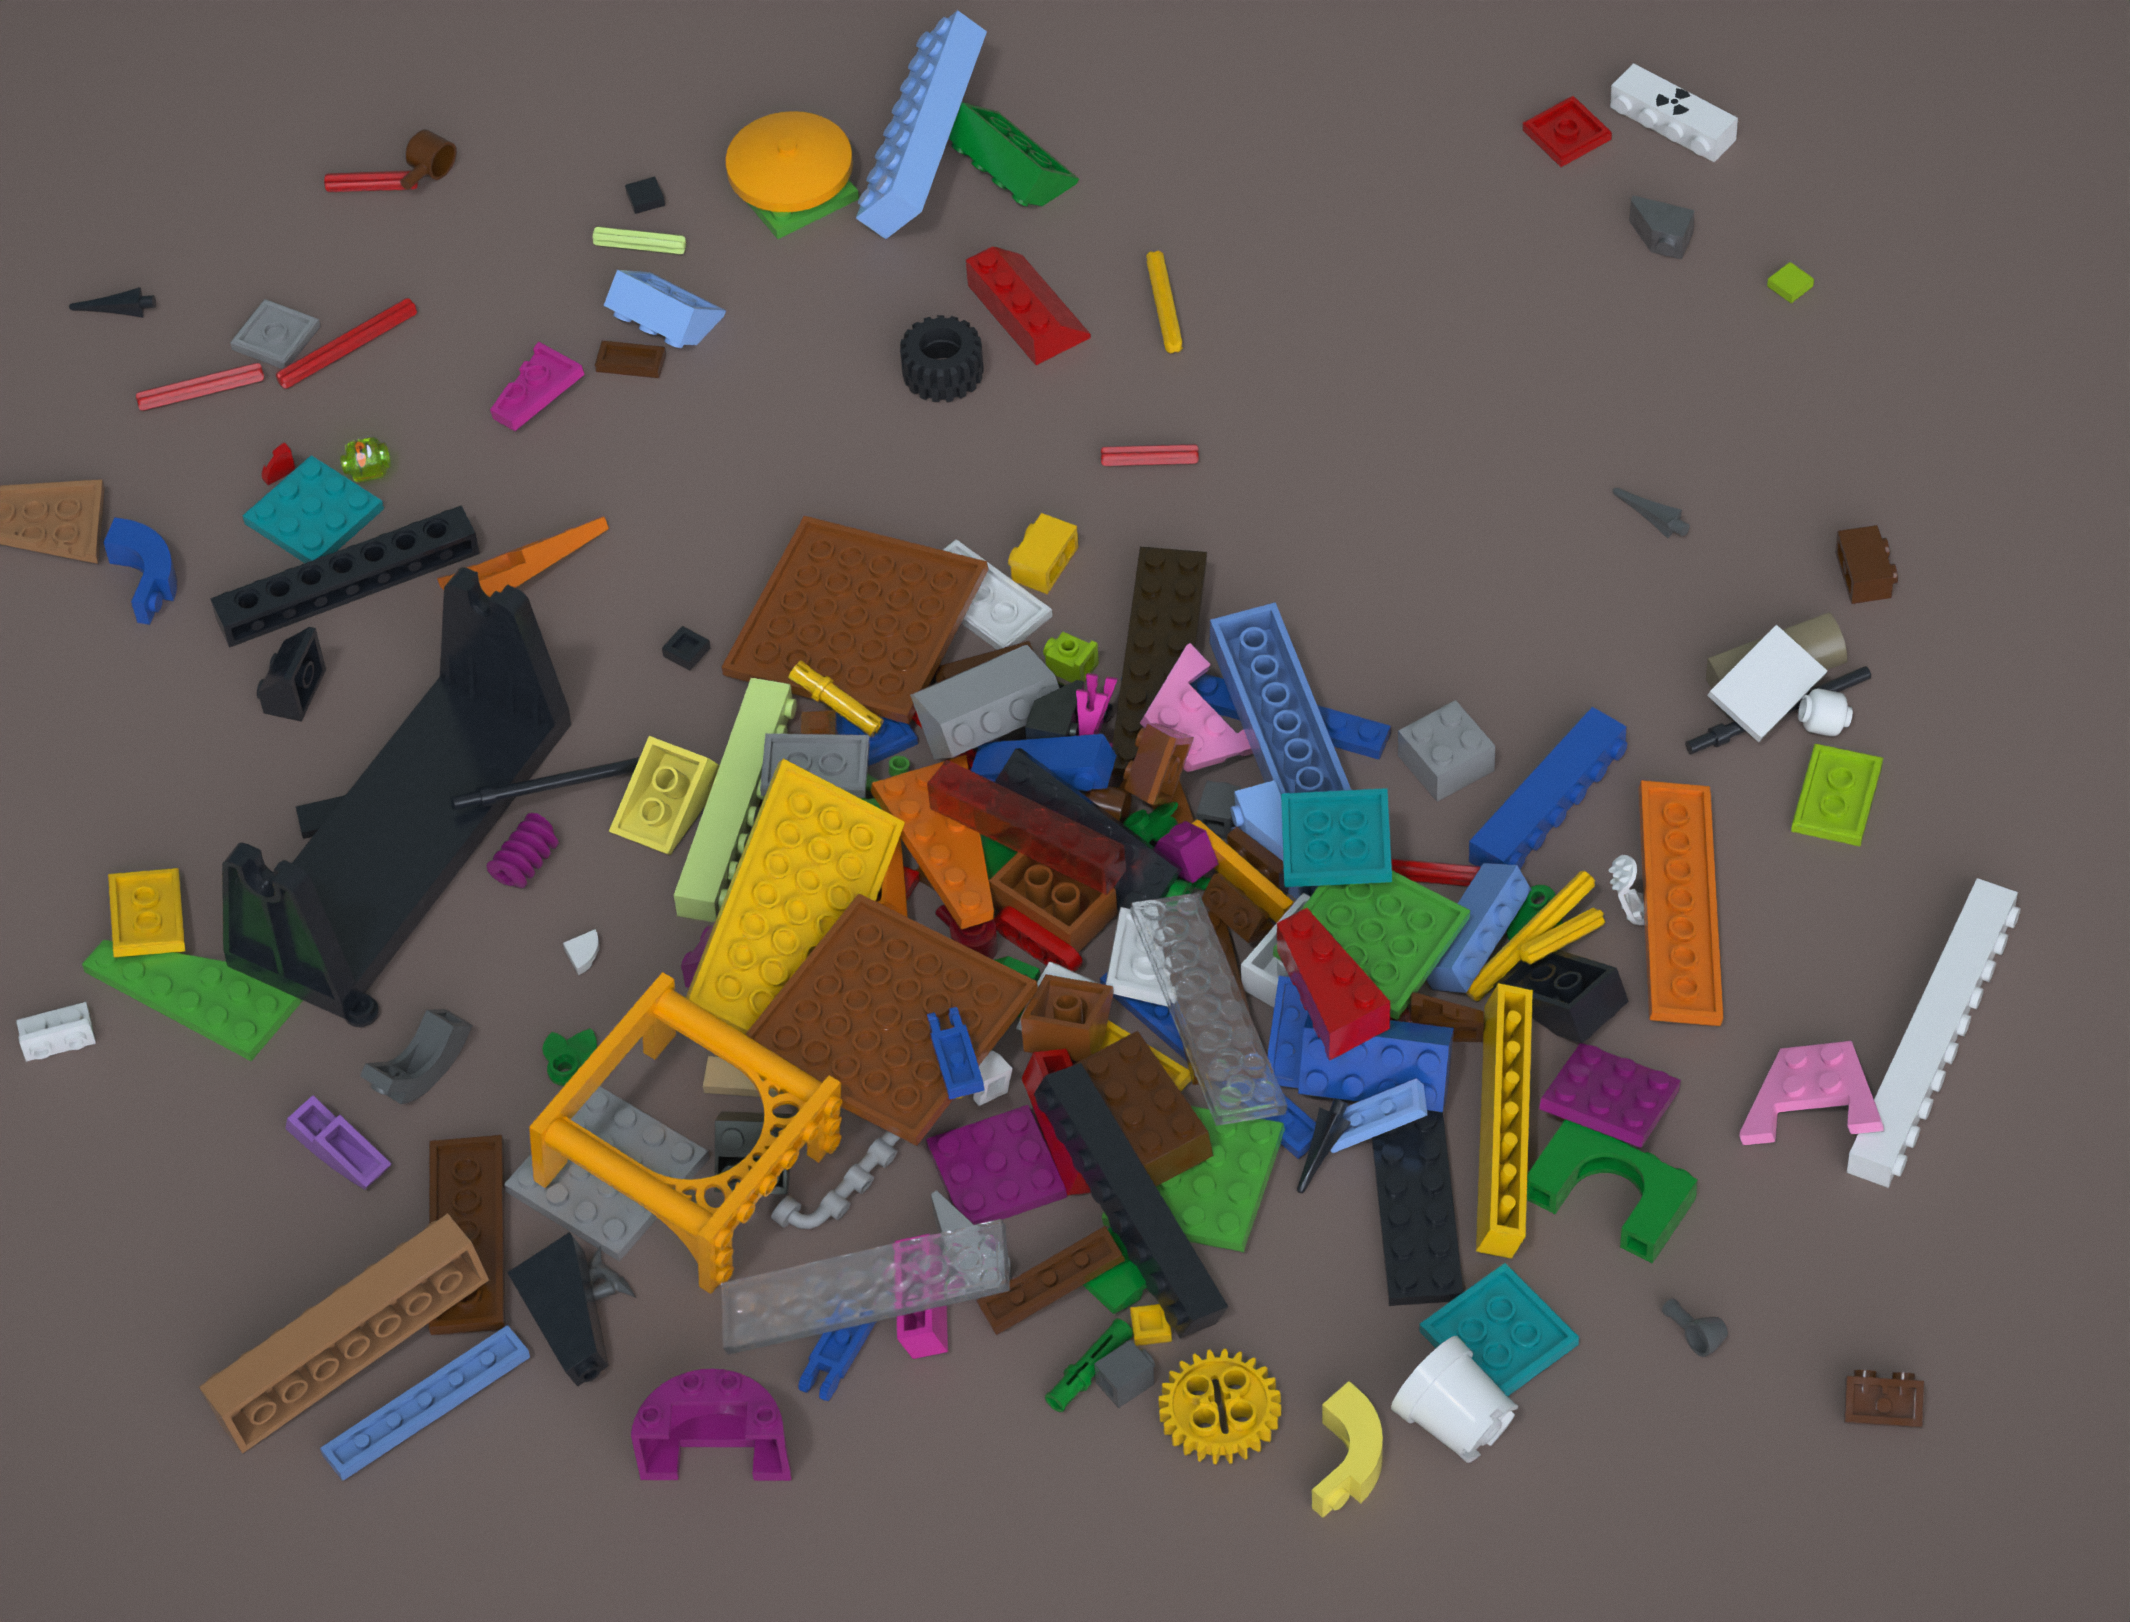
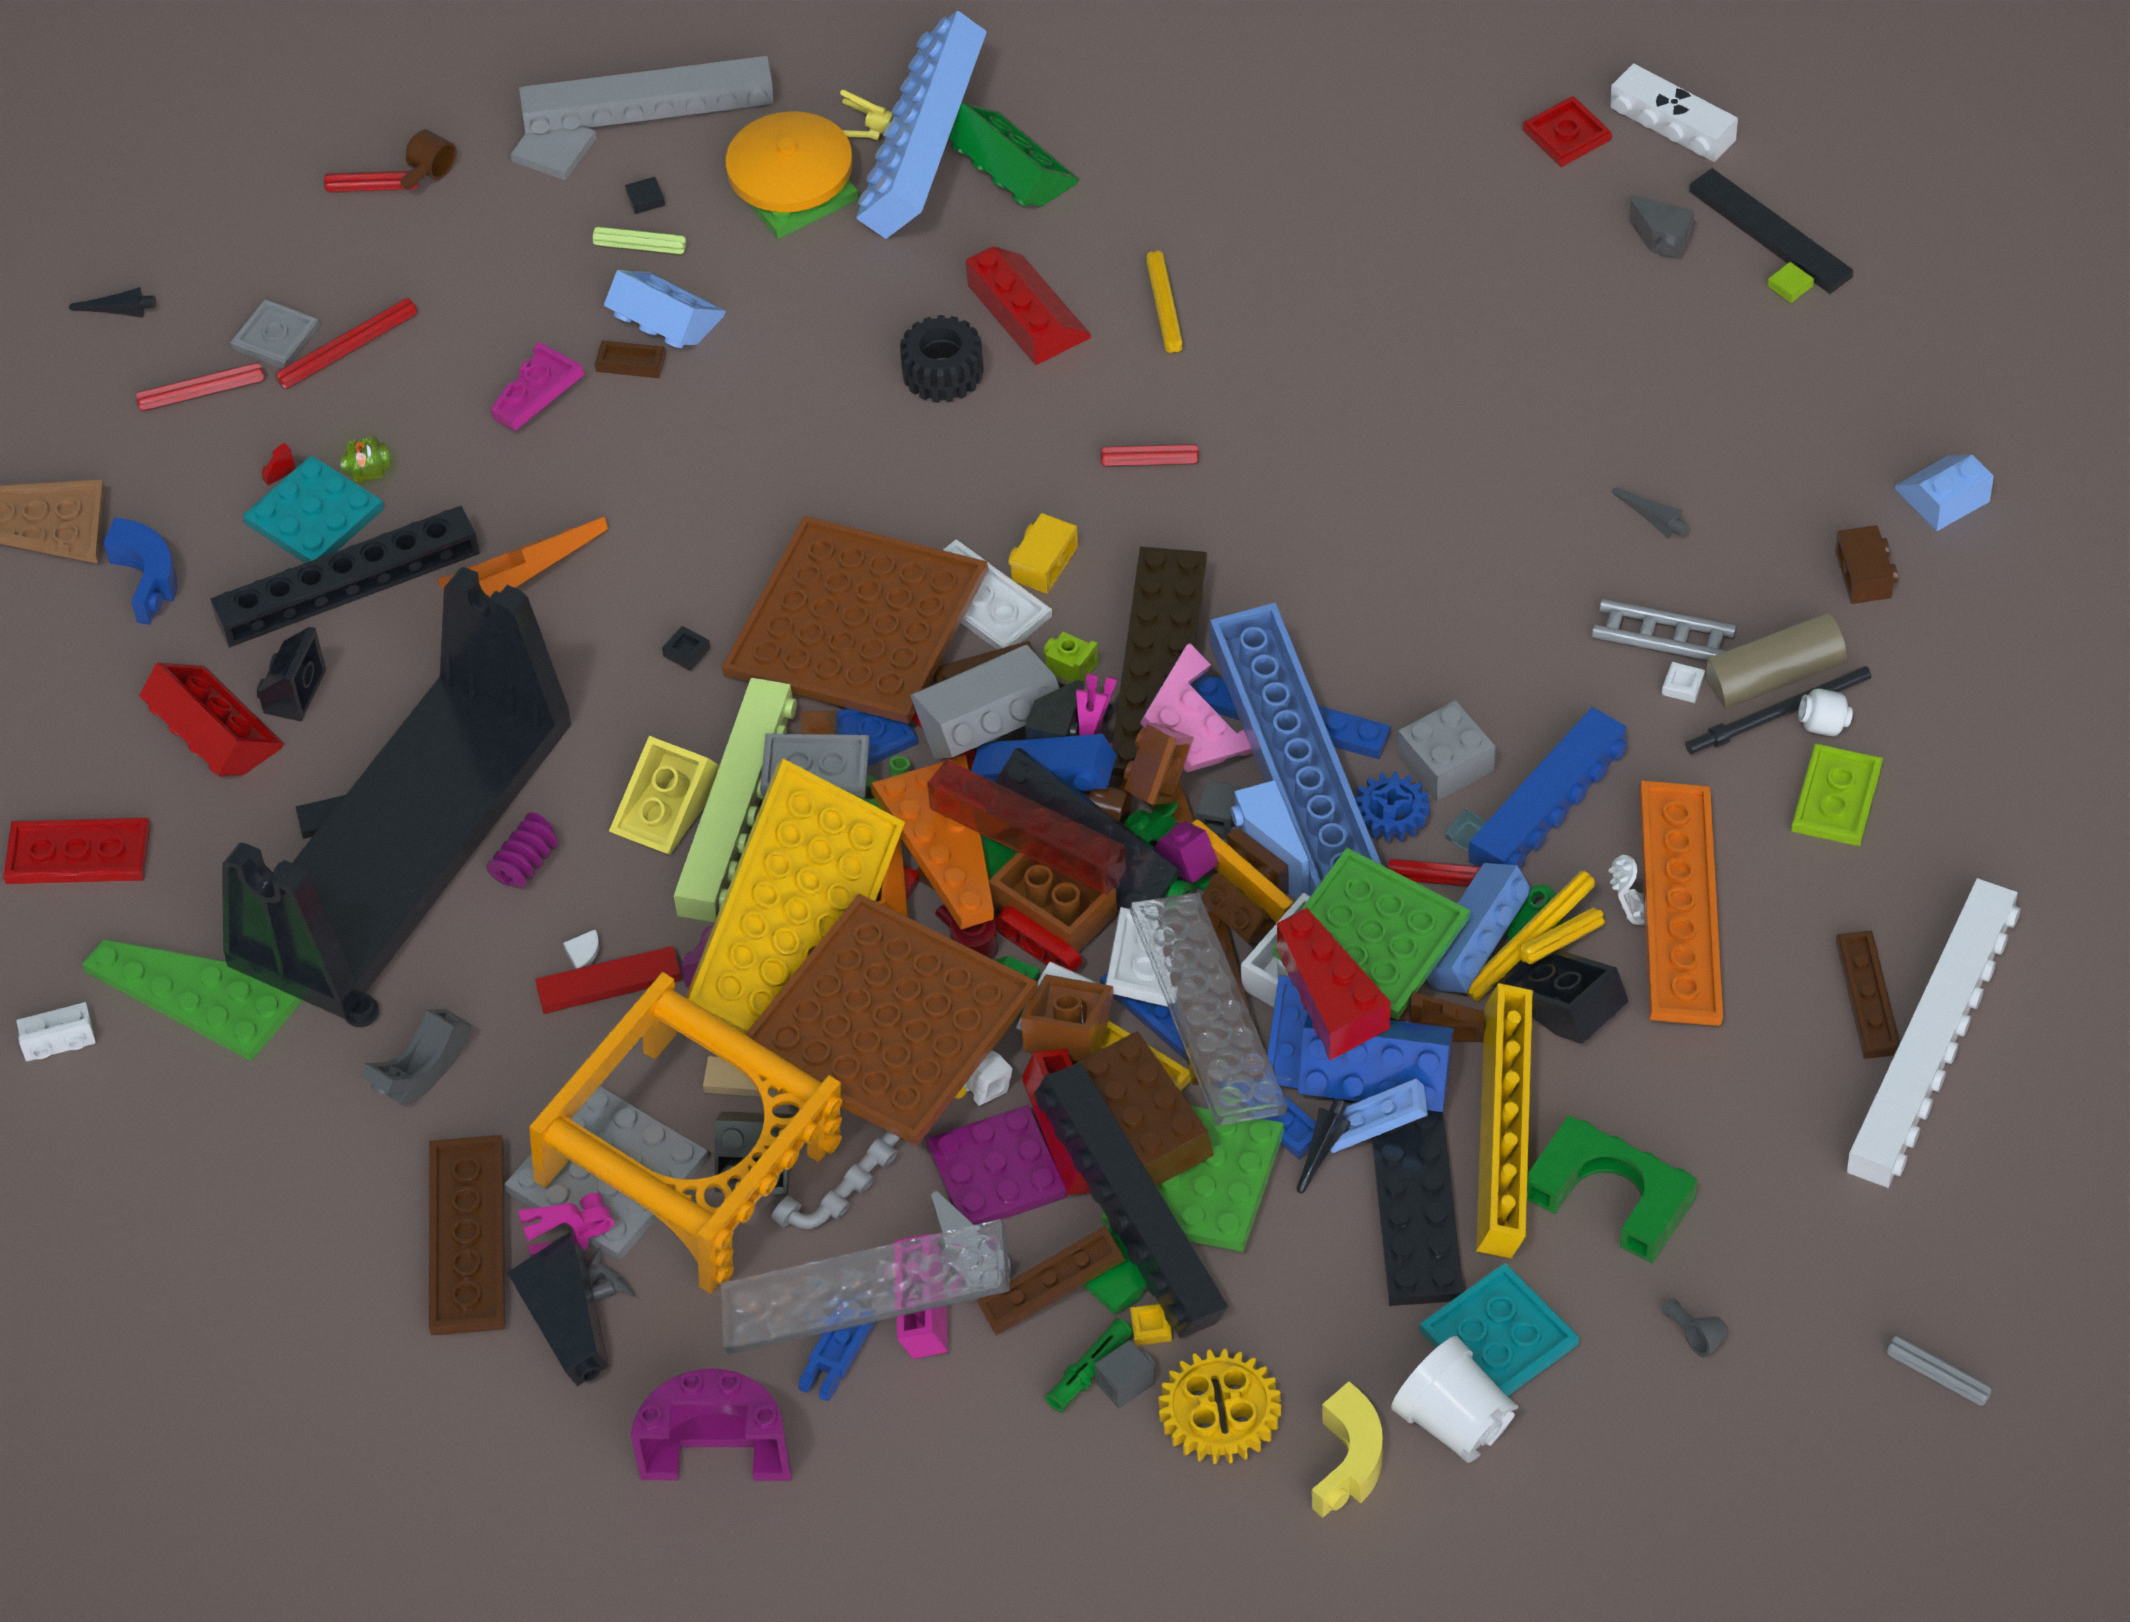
yellow tile [108,868,185,957] -> none
medium nougat brick [199,1213,489,1454] -> none
medium lavender slope [285,1095,391,1190] -> none
medium blue plate [320,1325,530,1481] -> none
black bar [450,757,640,810] -> none
green plate [542,1028,597,1086] -> none
yellow pin [788,660,884,738] -> none
blue hinge [927,1007,985,1100] -> none
teal plate [1281,788,1392,887] -> none
magenta plate [1539,1043,1681,1148] -> none
white tile [1707,625,1827,742] -> none
bright pink wing [1739,1041,1884,1145] -> none
reddish brown bracket [1844,1370,1924,1428] -> none
none -> red tile [3,818,151,884]
none -> red slope [139,662,284,777]
none -> light grey tile [510,126,597,180]
none -> dark pink piece [517,1193,614,1257]
none -> light grey brick [519,56,774,134]
none -> red tile [535,946,682,1014]
none -> light yellow plant [840,90,894,141]
none -> blue gear [1354,772,1430,842]
none -> clear light blue tile [1445,809,1487,852]
none -> light grey bar [1592,599,1737,660]
none -> white tile [1662,662,1705,703]
none -> black tile [1689,168,1853,294]
none -> reddish brown tile [1836,930,1900,1059]
none -> light grey axle [1887,1336,1993,1406]
none -> light blue slope [1895,455,1994,531]

